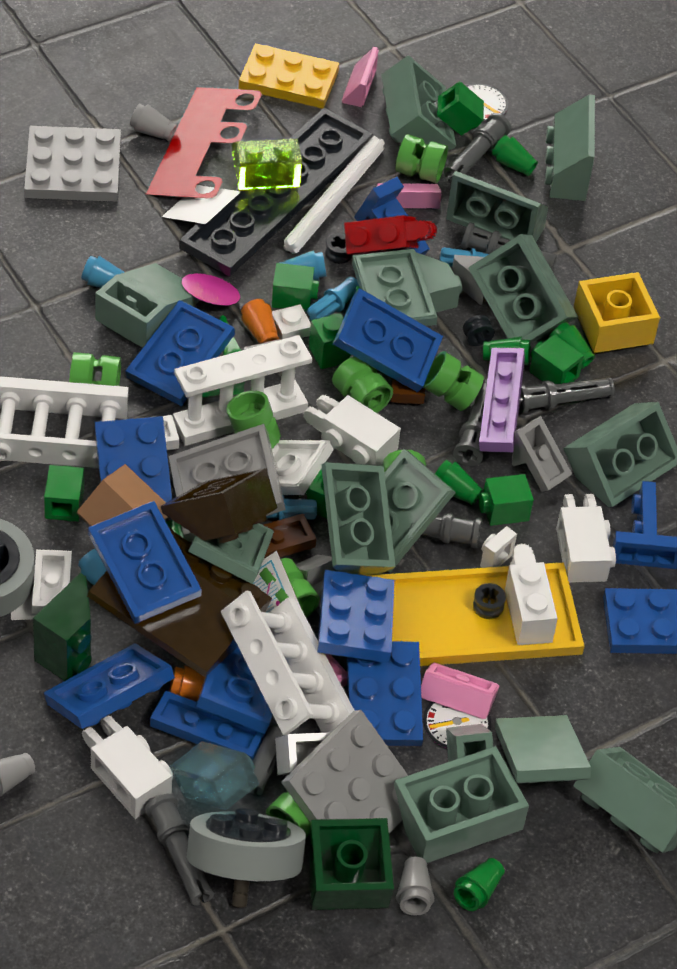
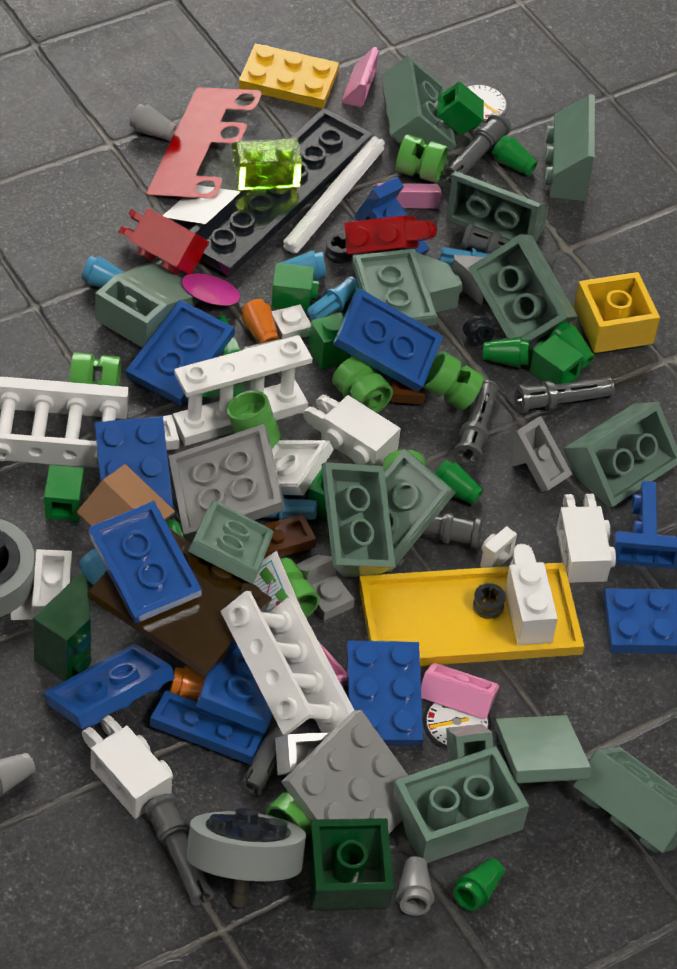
light grey plate [24,126,121,202] -> none
dark brown slope [161,468,278,543] -> none
clear light blue brick [169,741,259,810] -> none
blue plate [317,570,395,663] -> none
plate [479,348,525,452] -> none
green brick [479,474,534,526] -> none
none -> hinge [118,208,209,275]

